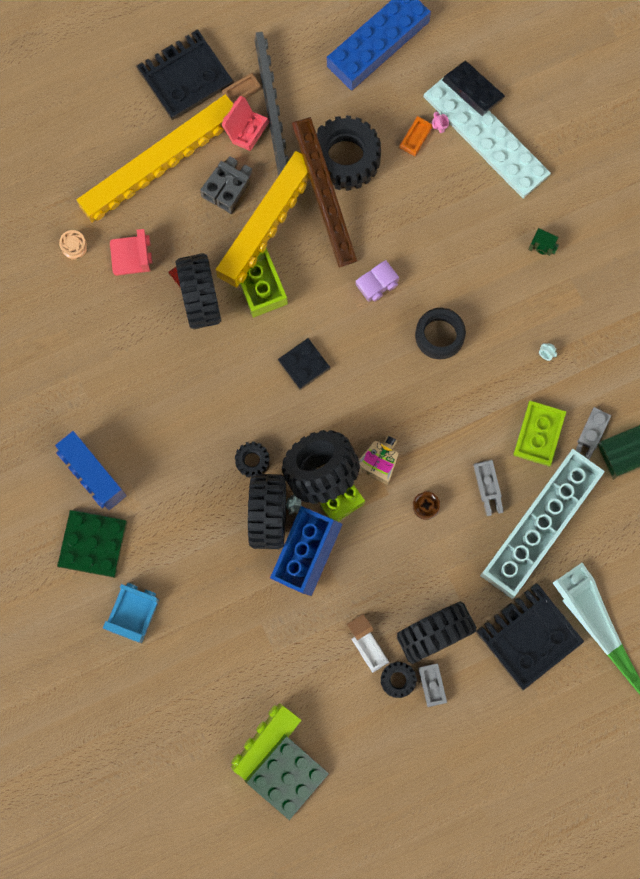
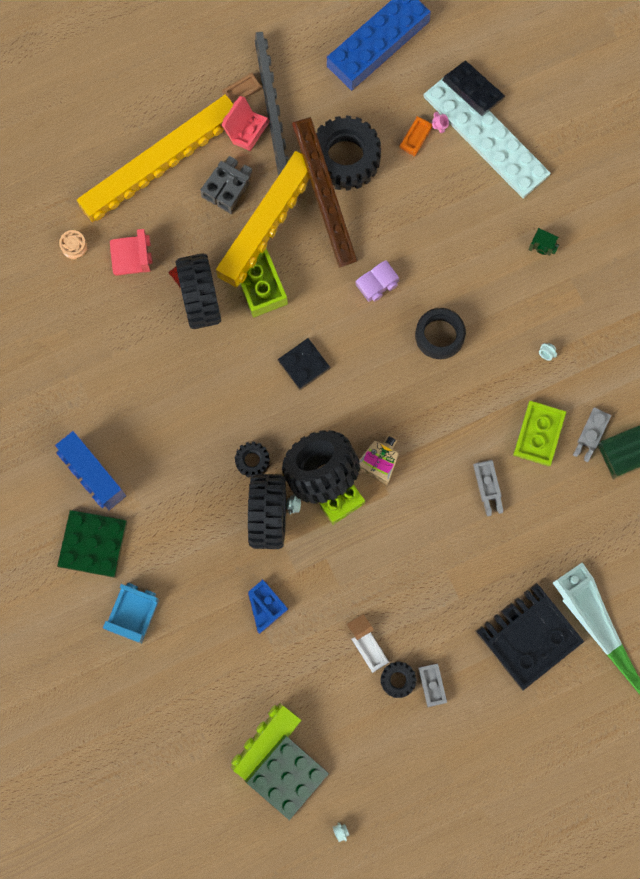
black hinge [136,29,233,120] -> none
blue brick [270,506,343,596] -> none
black tyre [397,601,477,664] -> none
reddish brown wheel [413,491,440,520] -> none
light aqua brick [480,449,605,599] -> none
none -> blue wing [248,579,288,634]
none -> light aqua plate [333,822,349,842]

